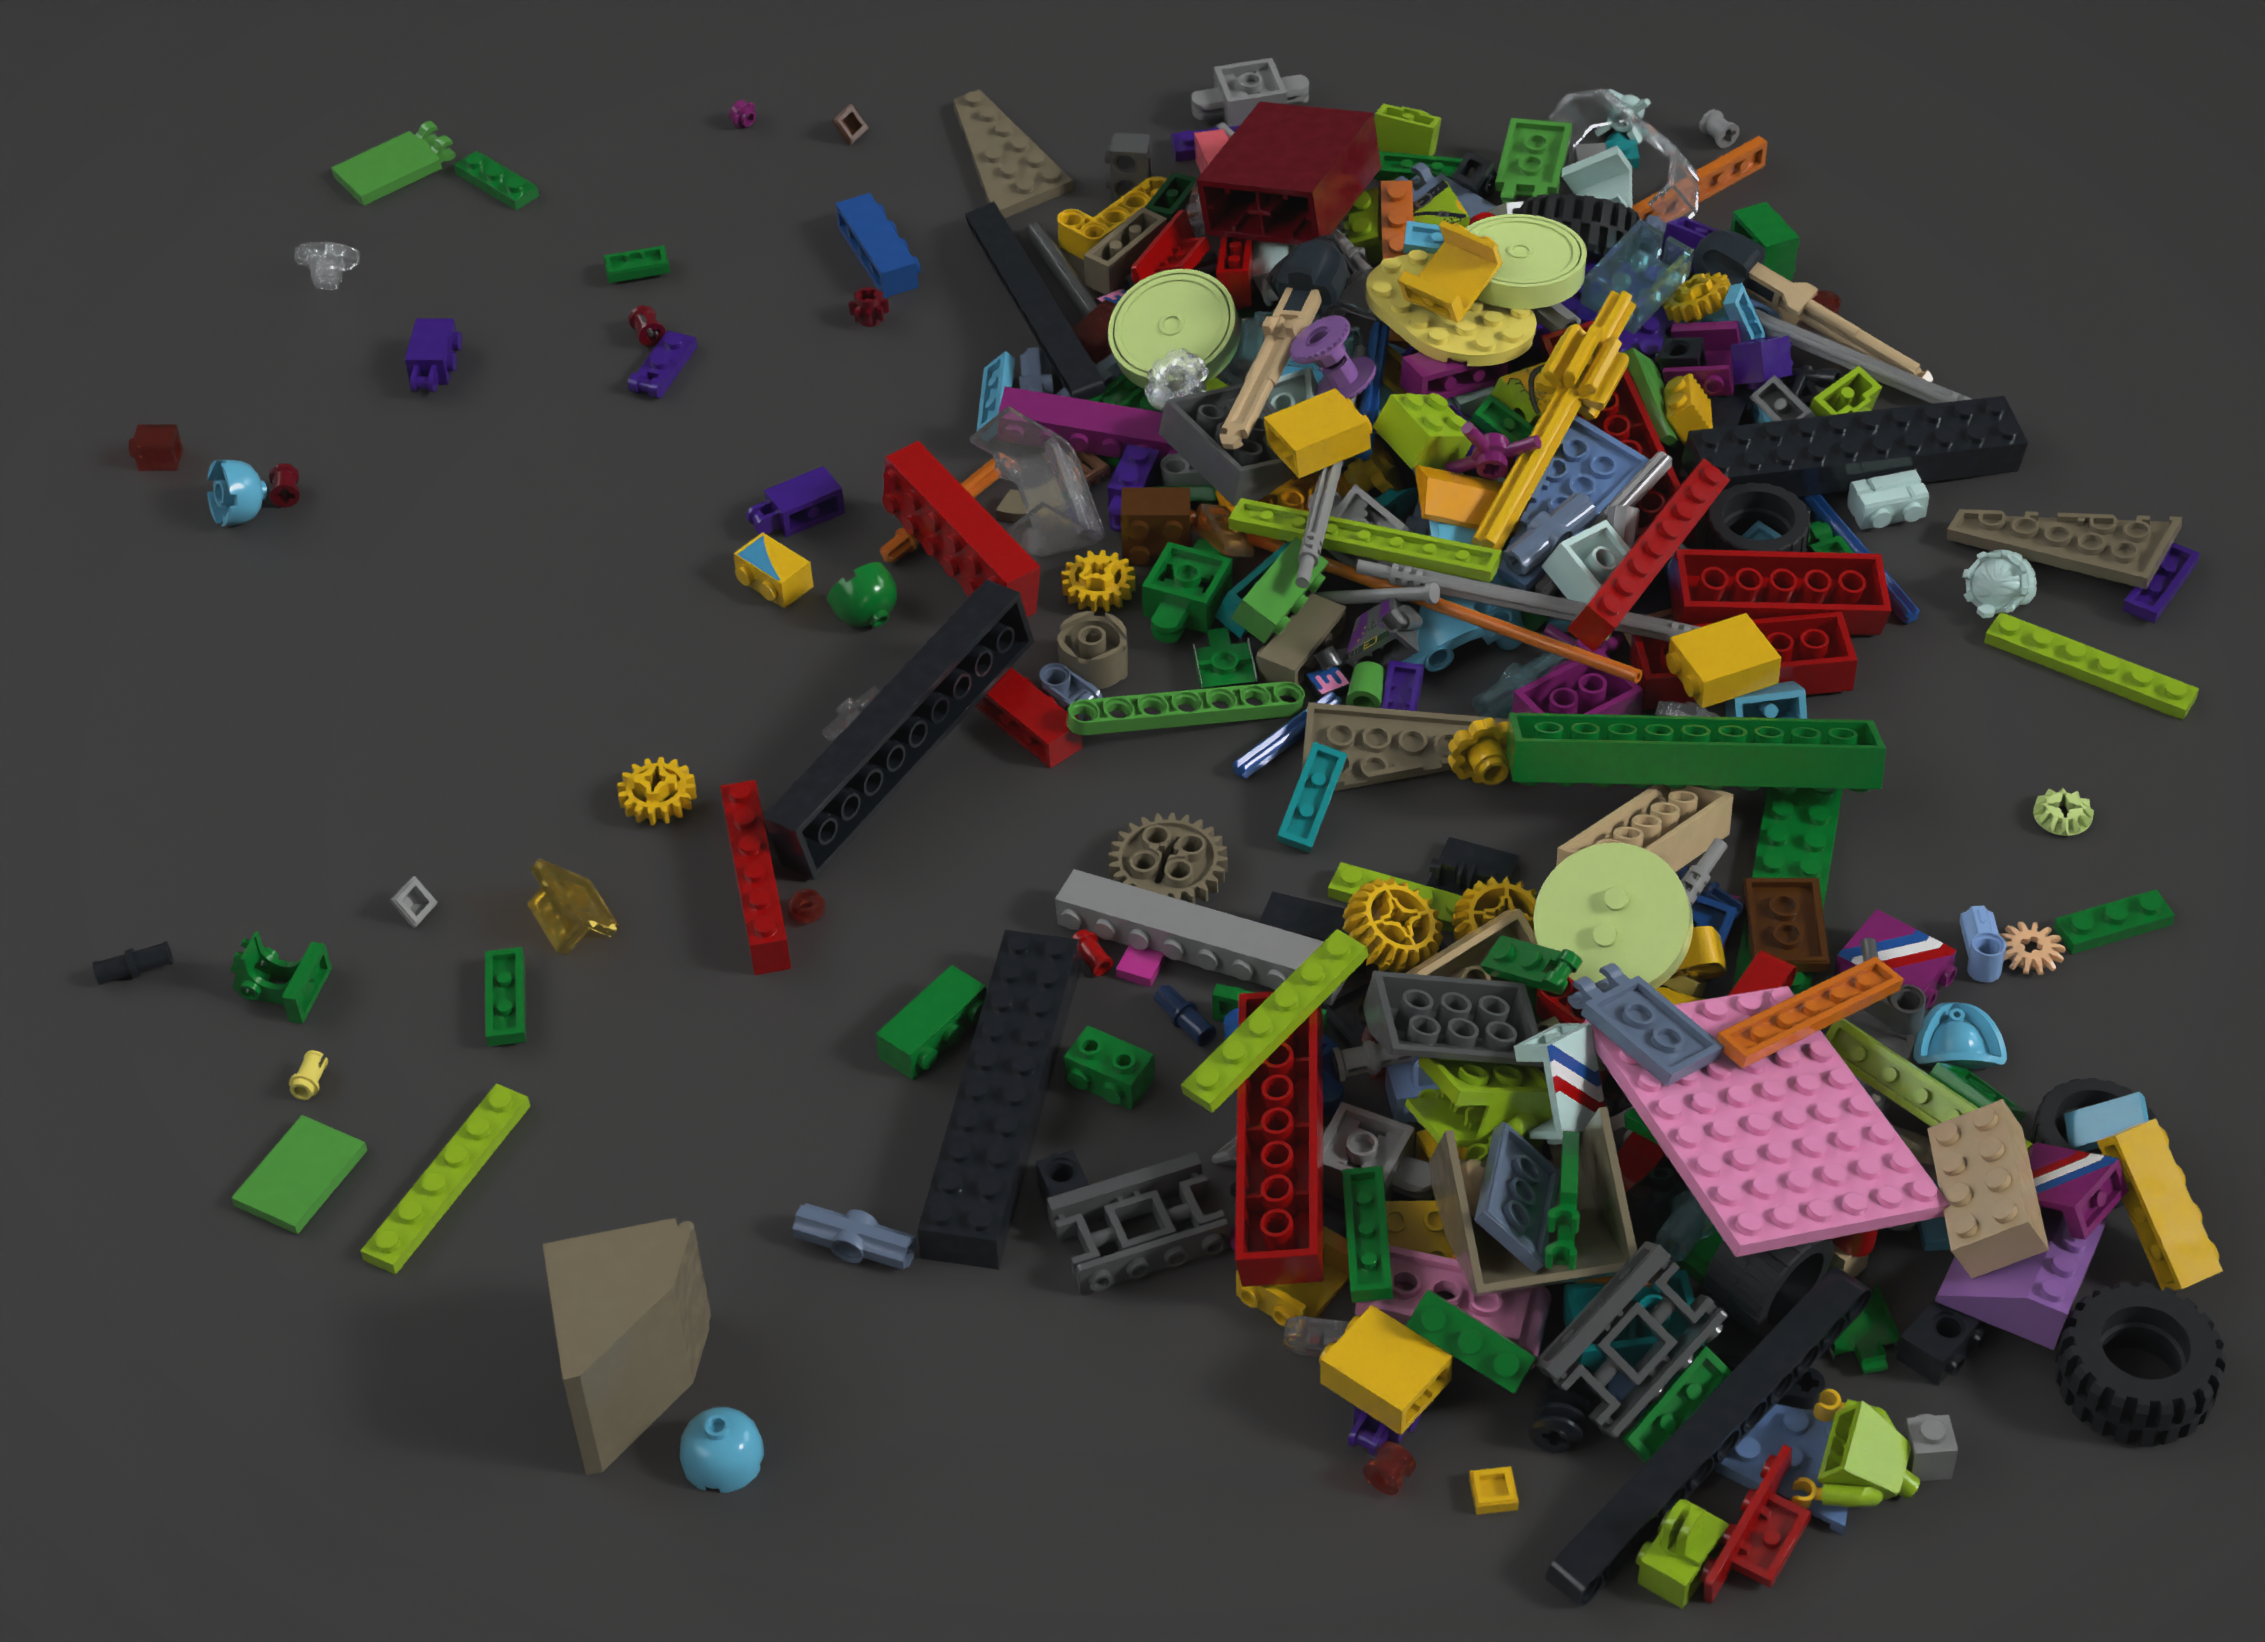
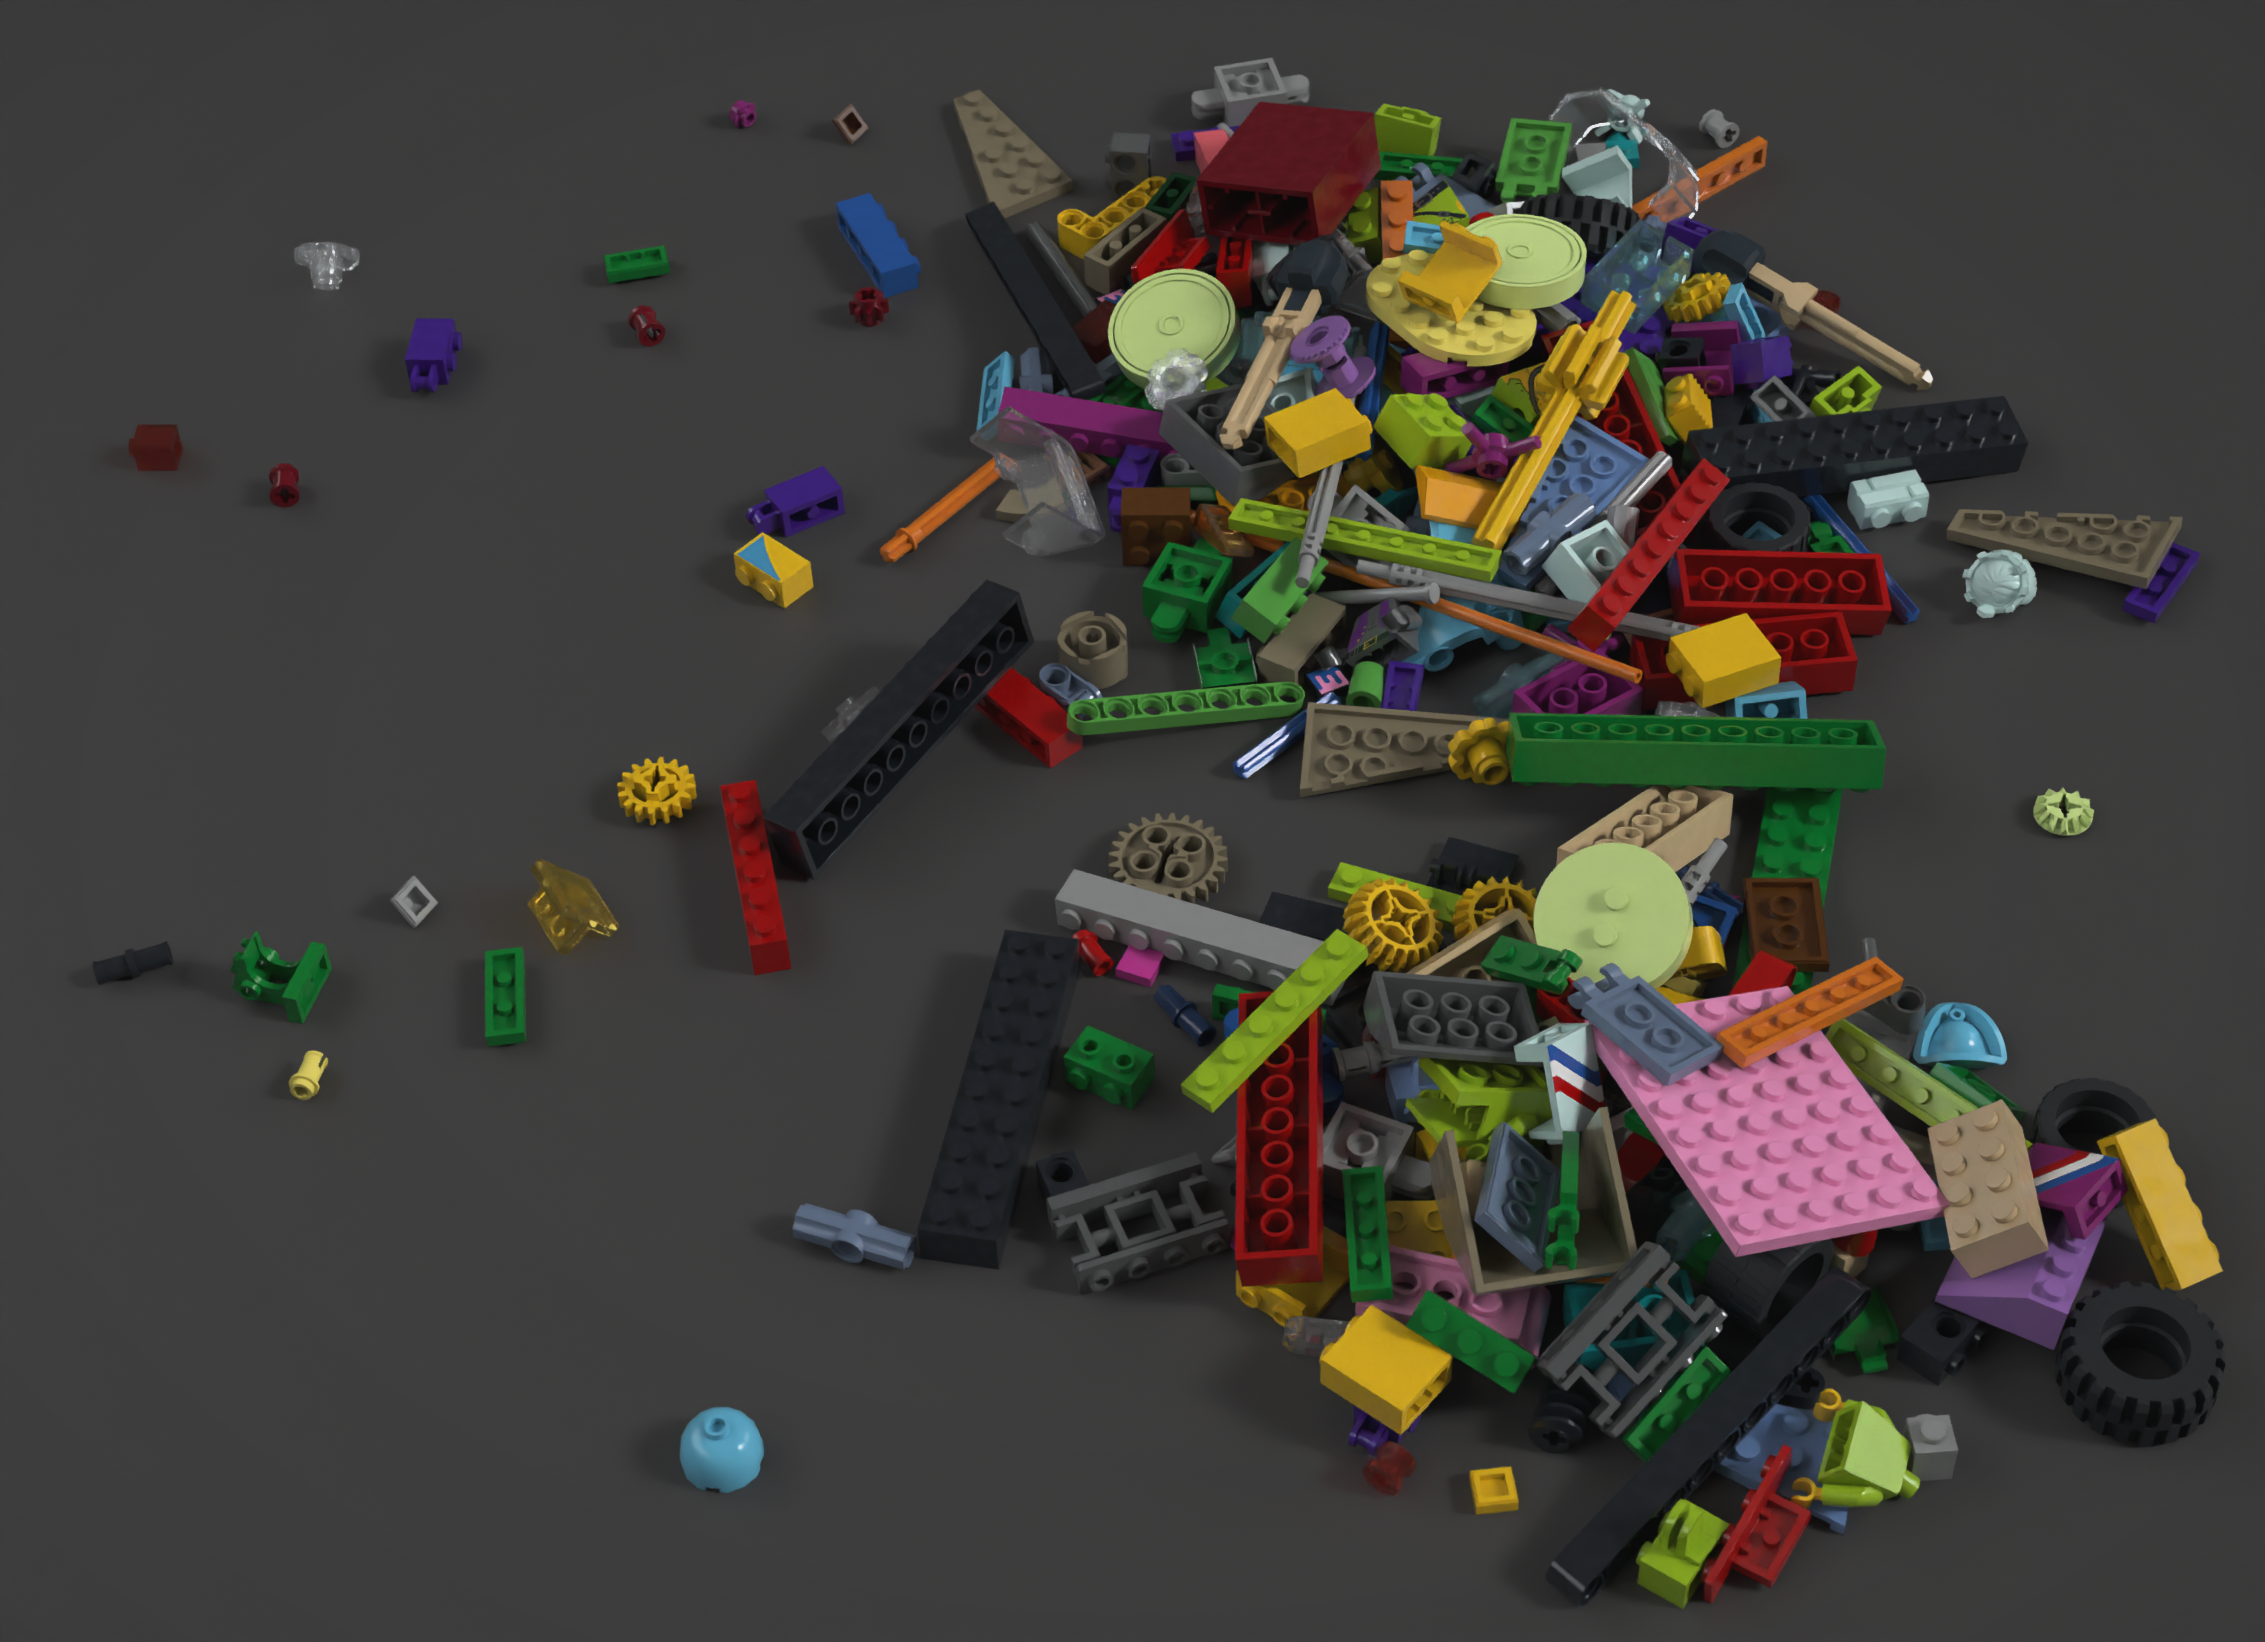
medium azure cylinder [207,460,267,526] -> none
bright green tile [231,1115,368,1235] -> none
bright green tile [331,121,456,206] -> none
lime plate [360,1083,530,1275] -> none
green plate [454,150,539,210] -> none
dark tan windscreen [543,1218,711,1475] -> none
dark purple plate [628,330,697,398] -> none
clear red plate [788,889,826,924] -> none
green cylinder [827,562,897,628] -> none
green brick [876,965,987,1080] -> none
red brick [882,440,1041,618] -> none
yellow gear [1061,550,1136,613] -> none
teal plate [1276,742,1348,853] -> none
light grey axle [1721,302,1971,404] -> none
green brick [1730,202,1800,282] -> none
panel [1834,909,1957,1011] -> none
light blue piece [1959,906,2006,983] -> none
lime plate [1984,612,2199,720] -> none
light nougat gear [1999,922,2066,975] -> none
green plate [2054,889,2175,955] -> none
medium azure tile [2064,1092,2149,1152] -> none

